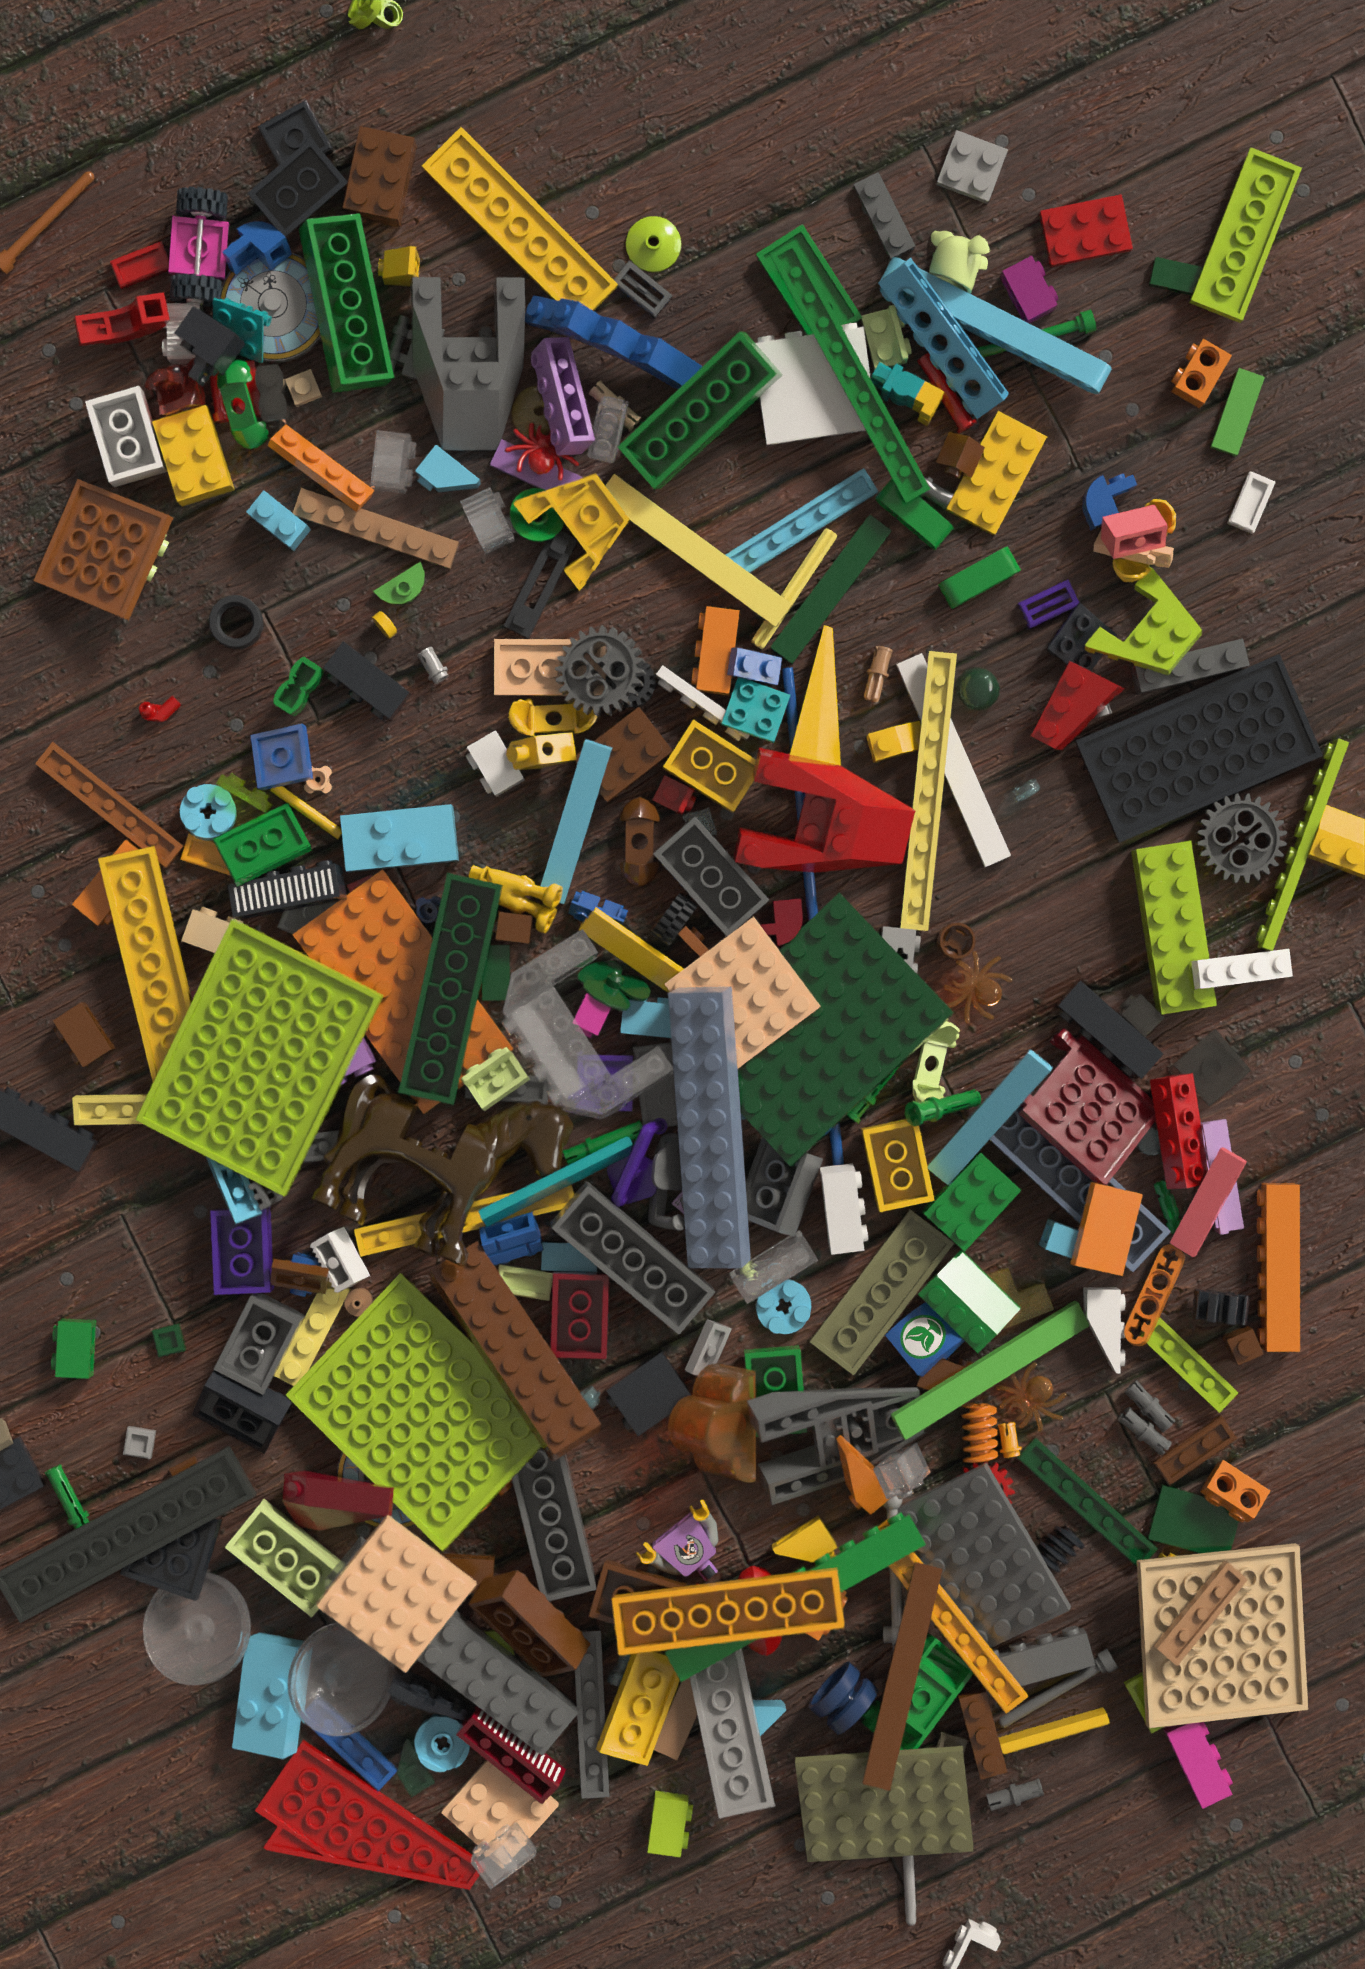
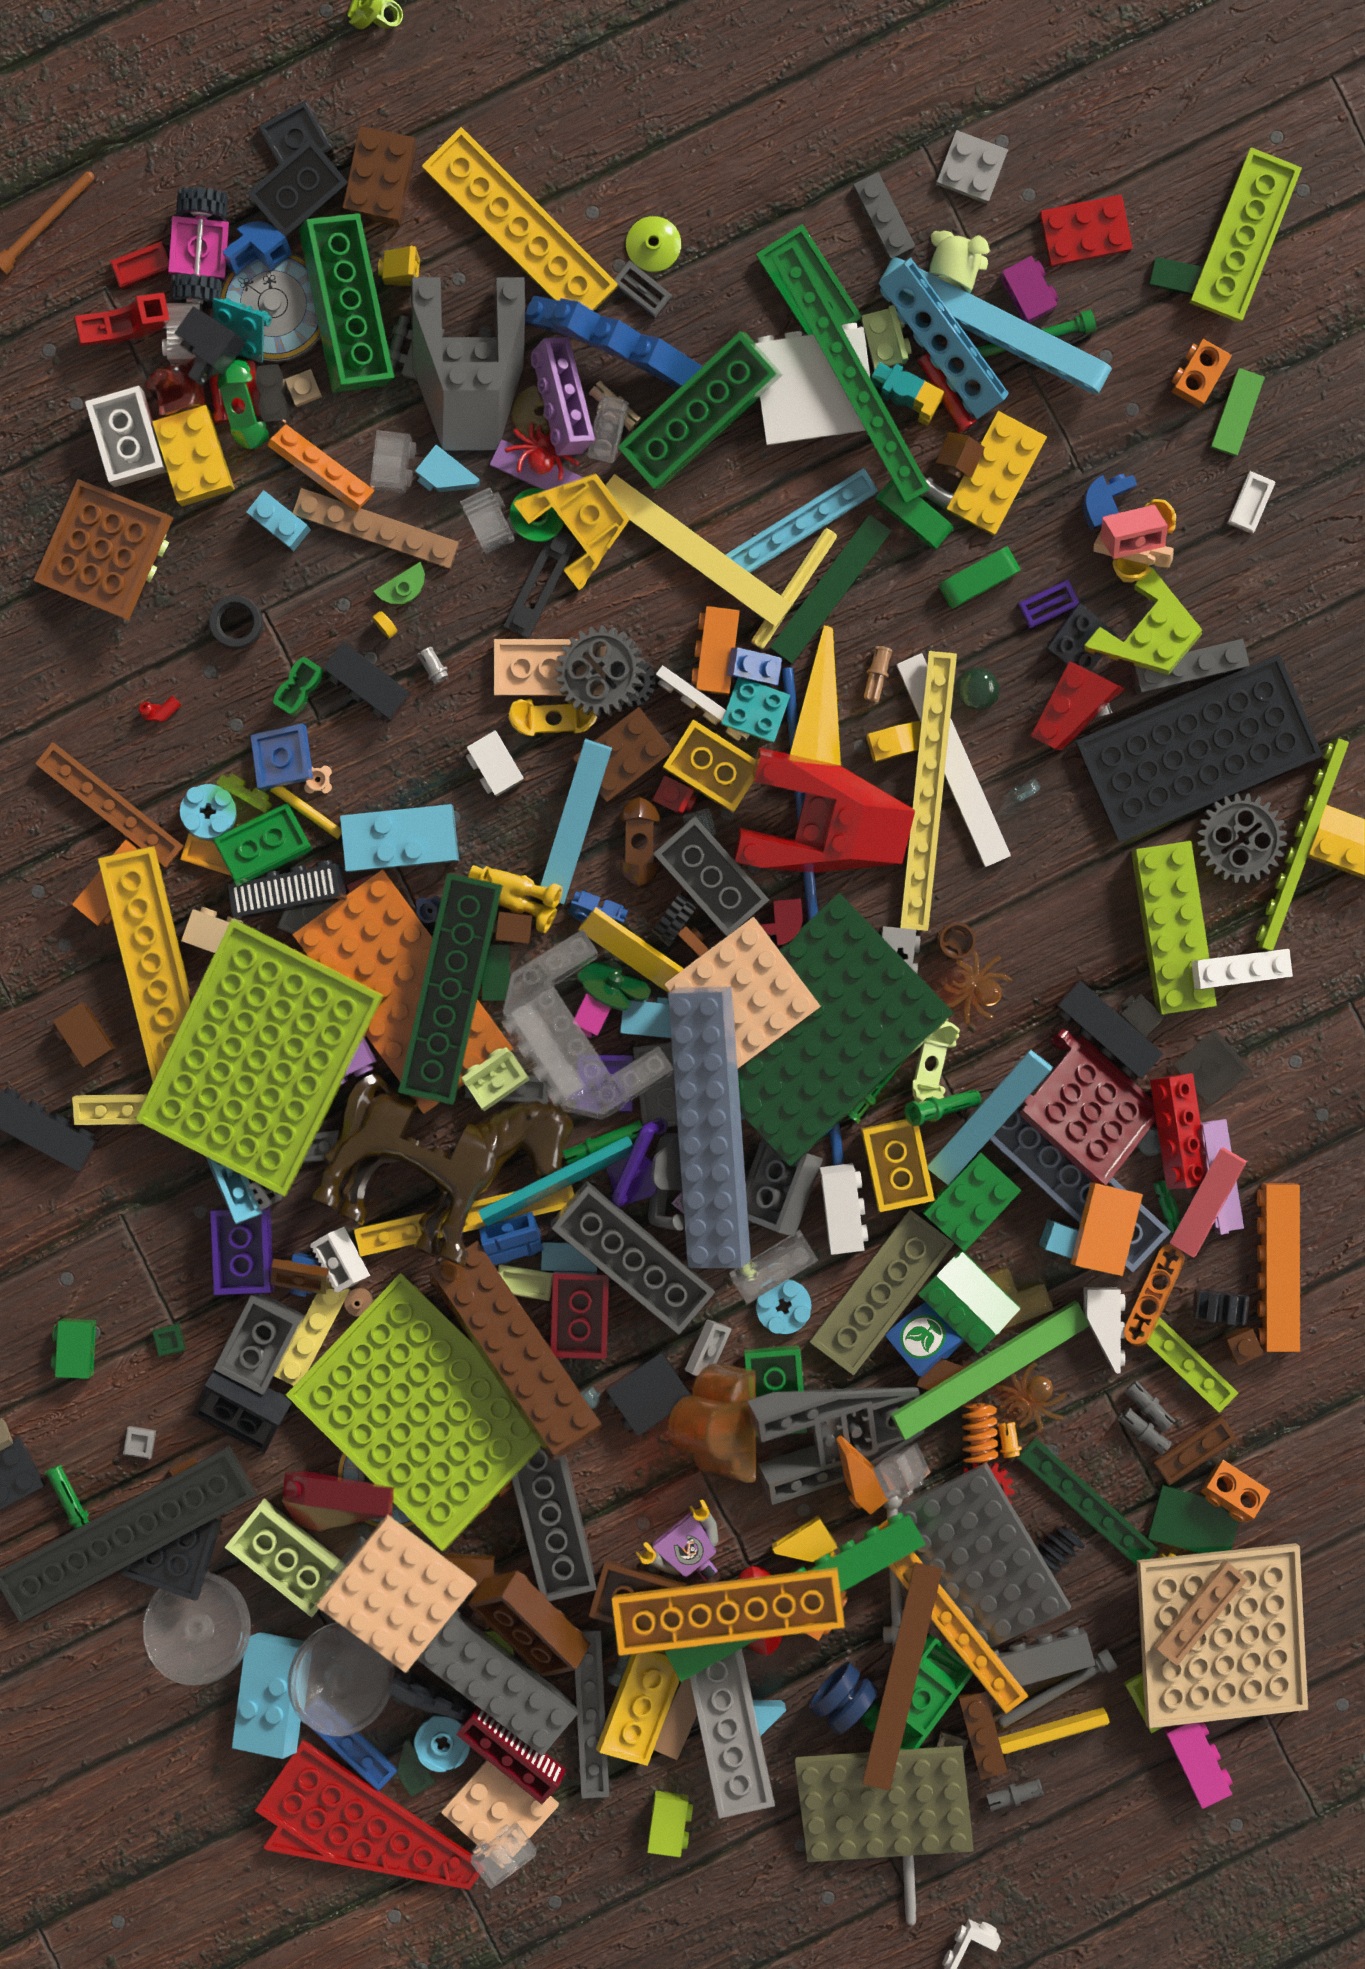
yellow torso [506,733,577,770] -> none

